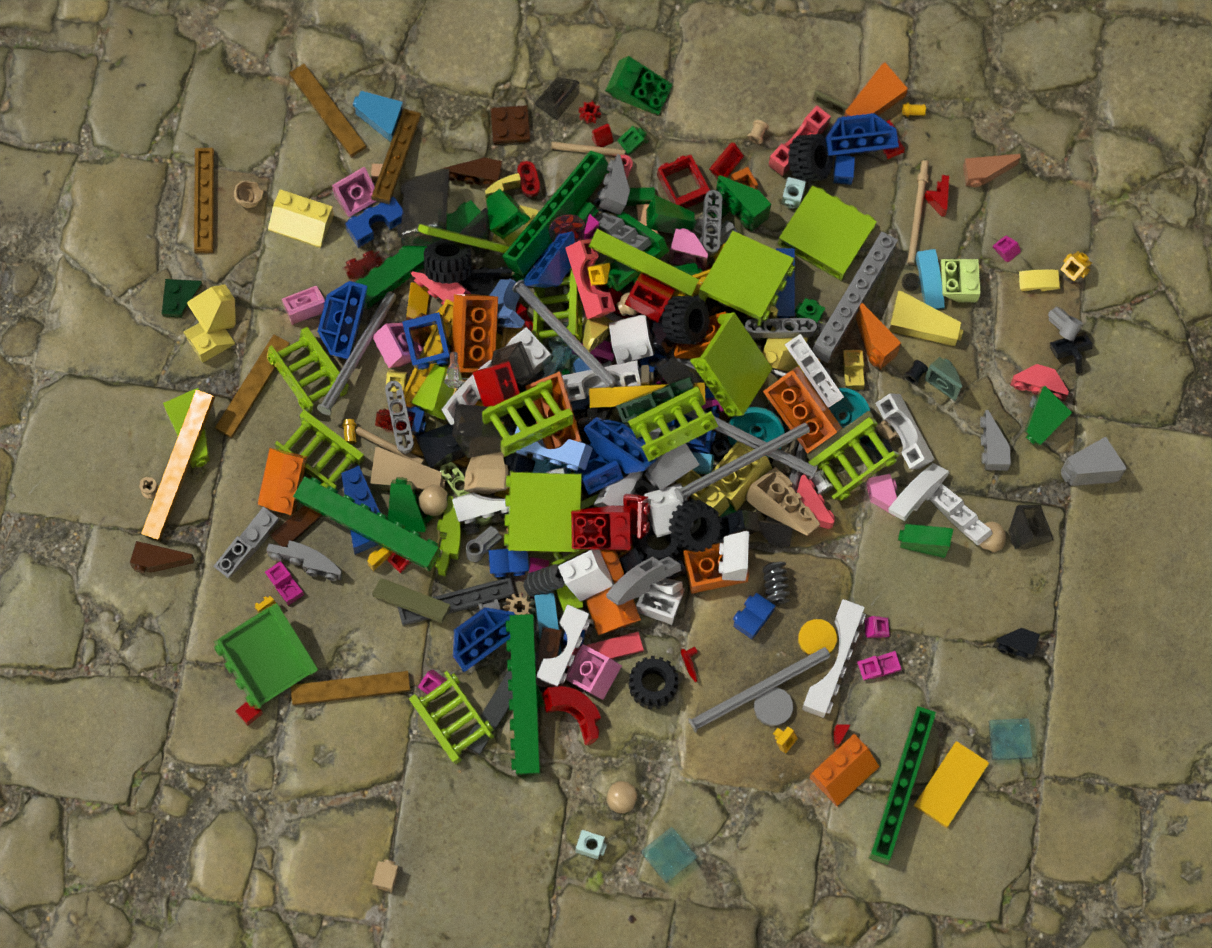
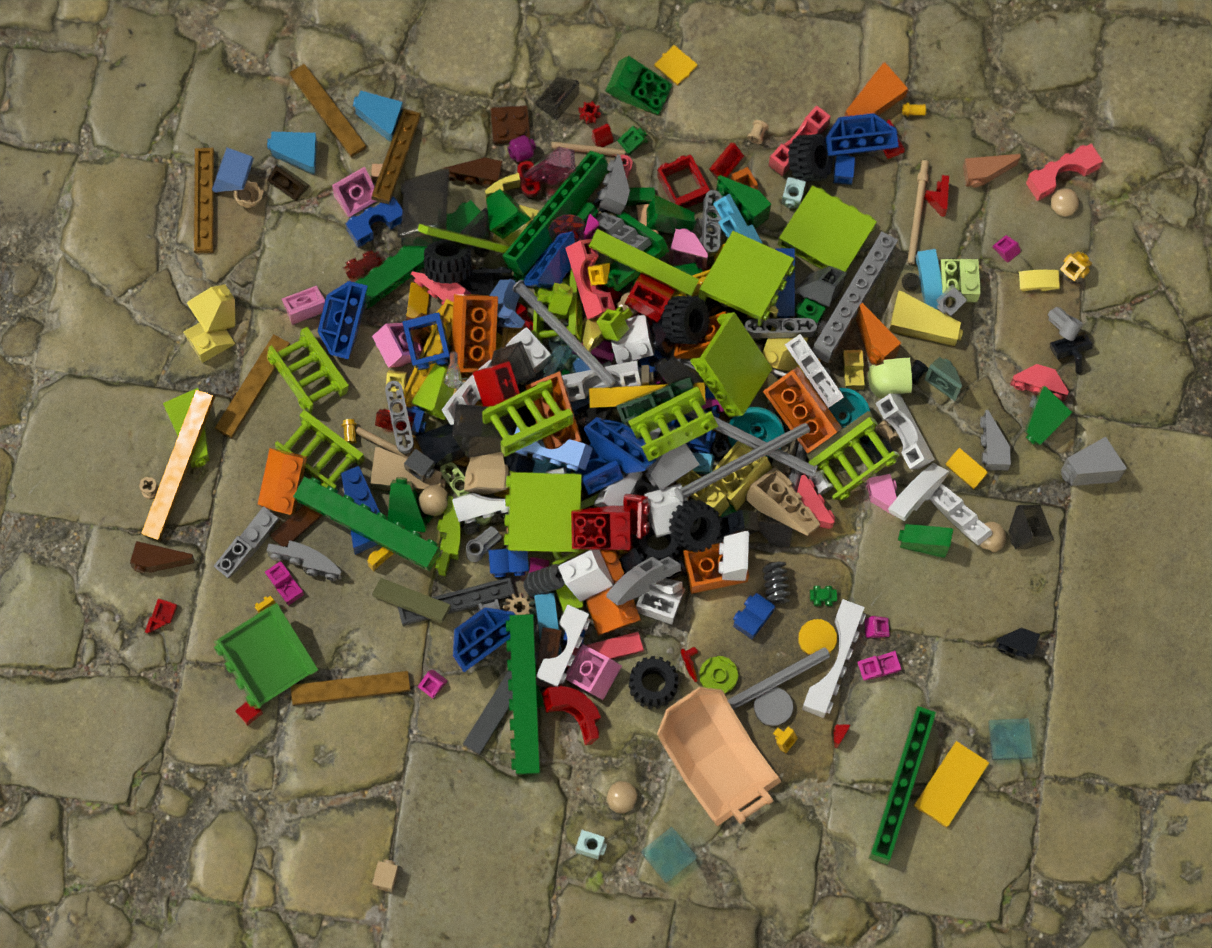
dark green wing [161,279,202,318] -> none
light yellow slope [268,189,334,248] -> none
light grey axle [317,291,396,415] -> none
red slope [387,553,412,573] -> none
lime fence [408,671,495,764] -> none
orange slope [810,734,880,806] -> none
olive slope [813,90,850,116] -> none
none -> red slope [145,598,177,633]
none -> medium blue slope [212,148,254,192]
none -> dark azure slope [267,131,317,175]
none -> dark brown slope [267,165,309,201]
none -> dark grey brick [404,449,435,482]
none -> magenta head [507,135,536,162]
none -> clear pink slope [524,147,576,185]
none -> lime brick [537,283,573,316]
none -> lime brick [596,306,632,341]
none -> yellow piece [654,45,698,86]
none -> light nougat windscreen [657,687,781,826]
none -> lime tile [699,656,738,694]
none -> medium azure slope [713,194,763,244]
none -> dark grey slope [795,266,847,306]
none -> green piece [809,586,837,606]
none -> yellowish green brick [868,358,912,399]
none -> light grey brick [936,284,967,316]
none -> yellow slope [945,448,988,490]
none -> coral arch [1026,144,1103,201]
none -> tan hair [1050,188,1079,217]

